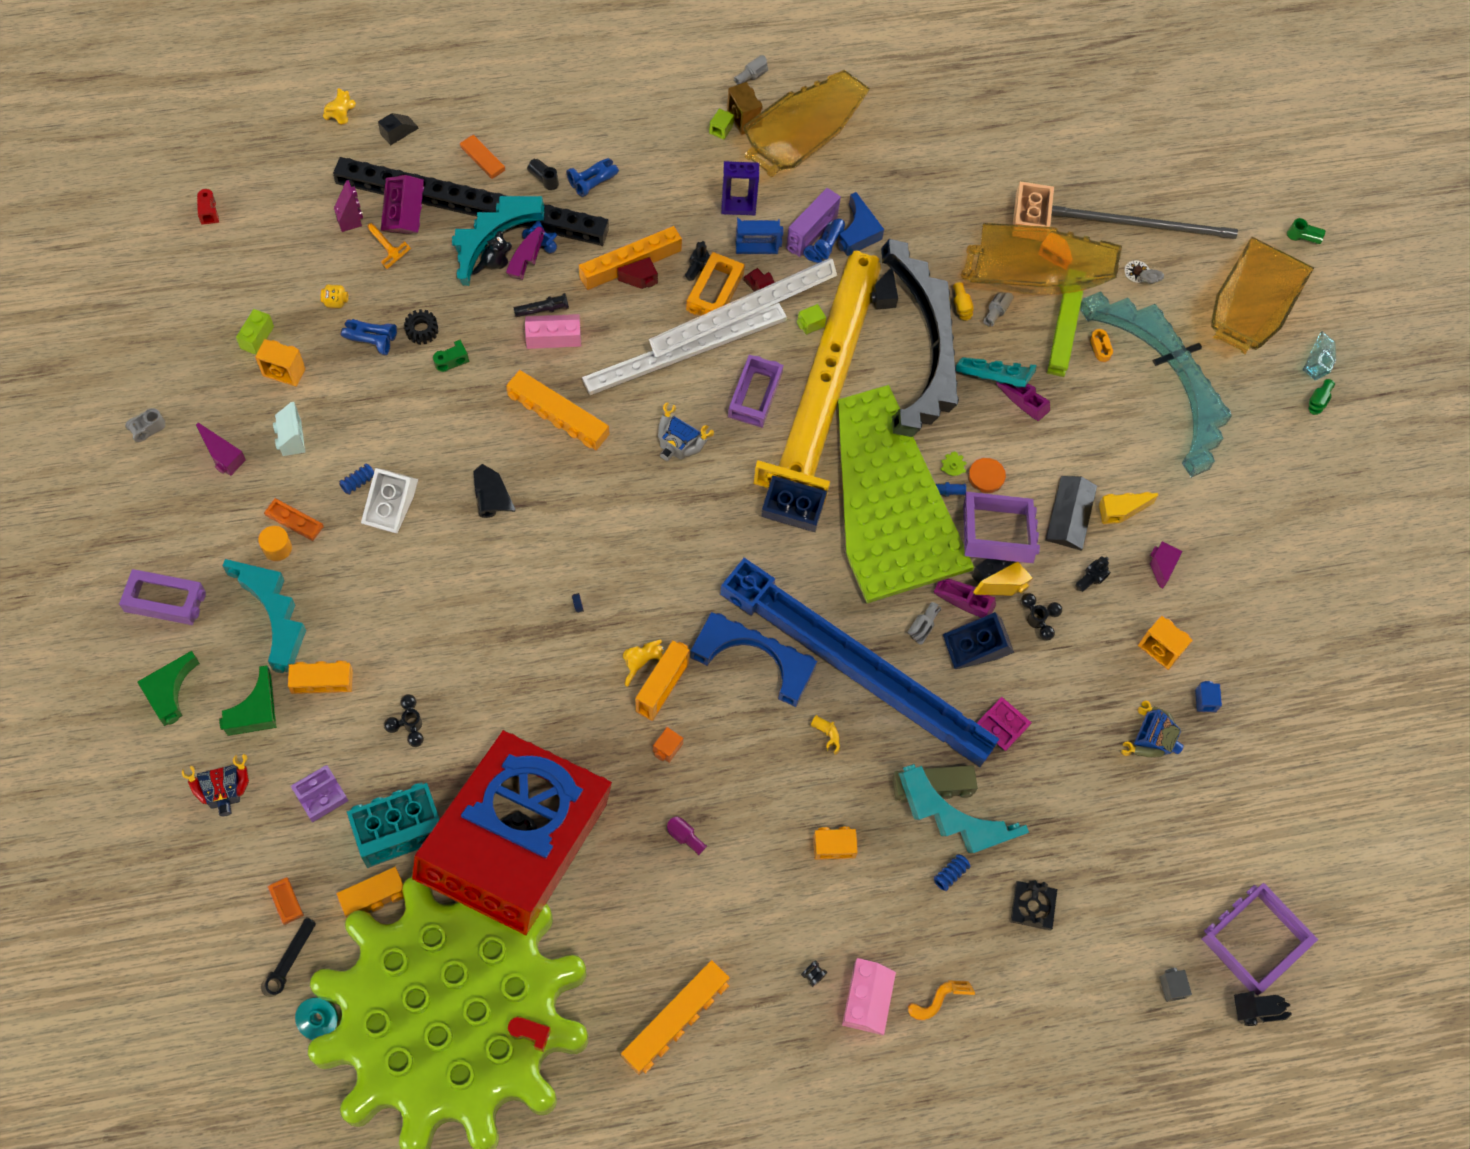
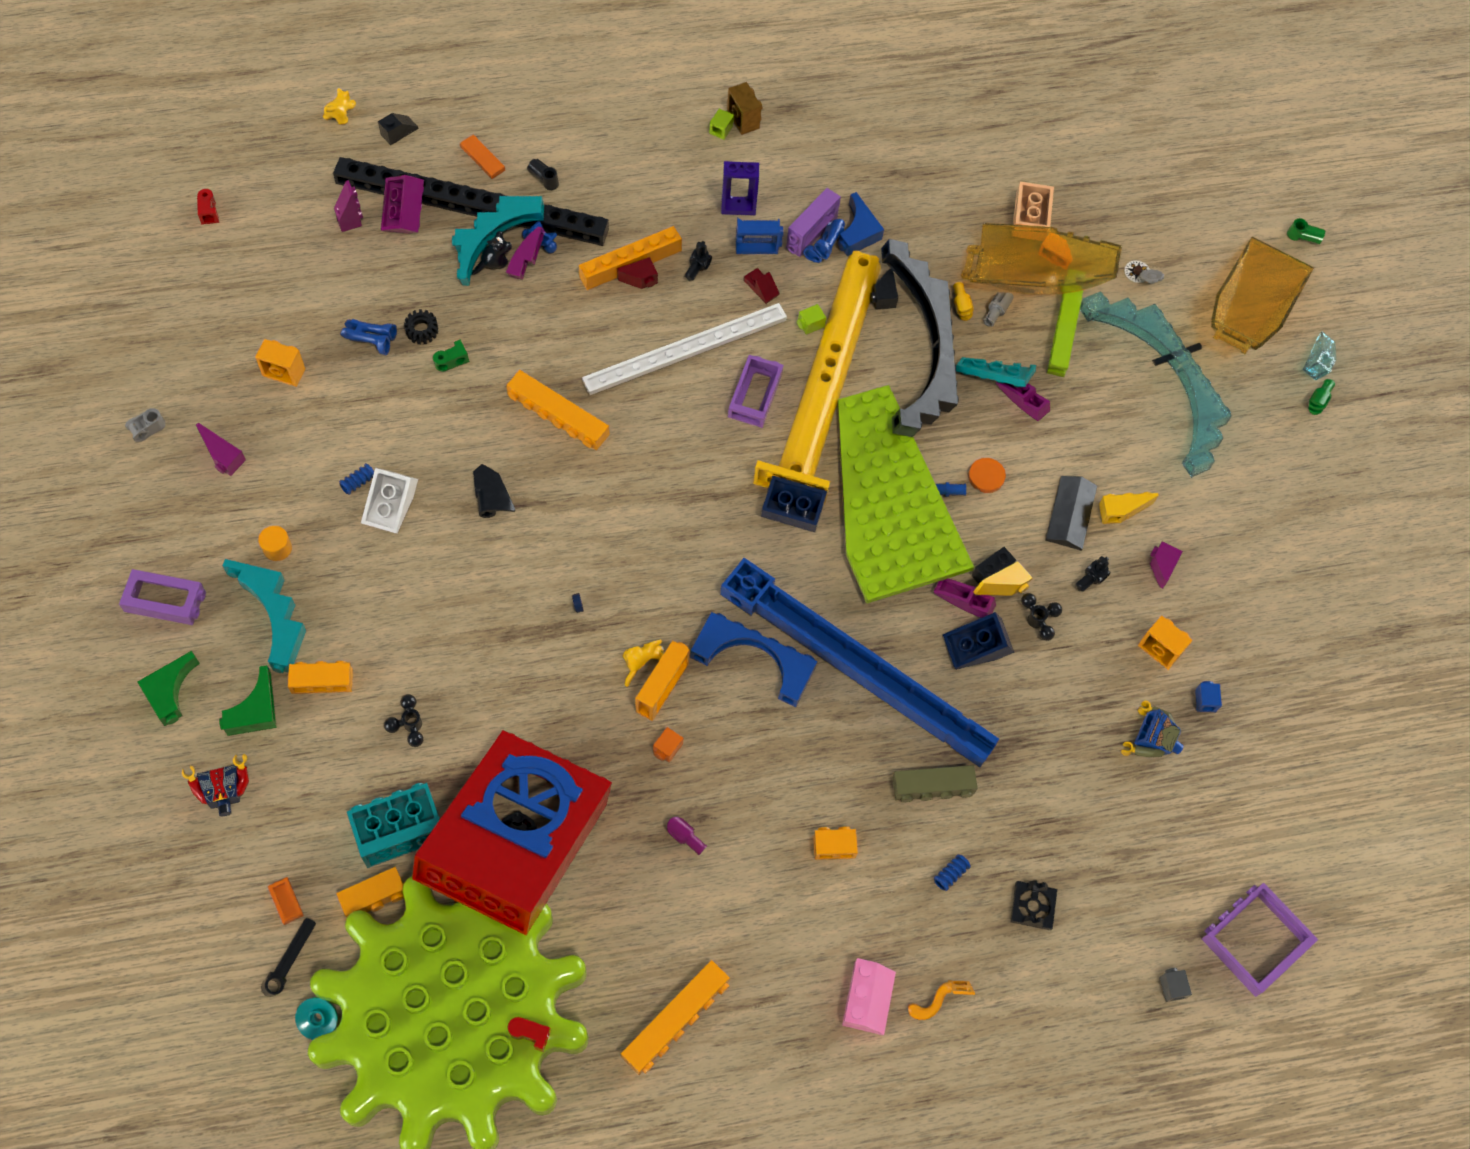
lime brick [236,309,274,355] -> none
orange tile [264,498,324,541] -> none
light aqua slope [273,402,305,456] -> none
medium lavender slope [291,765,349,823] -> none
yellow head [321,284,349,308] -> none
light orange piece [367,223,411,269] -> none
black pin [513,293,569,317] -> none
bright pink slope [525,314,581,349] -> none
blue piece [566,158,619,197] -> none
white plate [649,258,837,357] -> none
torso [658,402,714,461] -> none
light orange piece [686,252,745,316] -> none
light grey arm [734,55,768,85] -> none
clear yellow windscreen [743,70,870,177] -> none
black wheel [801,960,828,987] -> none
yellow piece [811,715,840,755] -> none
teal arch [898,764,1029,853] -> none
light grey arm [907,602,941,645] -> none
lime piece [941,451,967,476] -> none
medium lavender window [963,492,1040,563] -> none
dark pink slope [977,697,1032,752] -> none
dark grey piece [1051,205,1238,239] -> none
light orange beam [1090,329,1113,362] -> none
black piece [1234,991,1292,1026] -> none

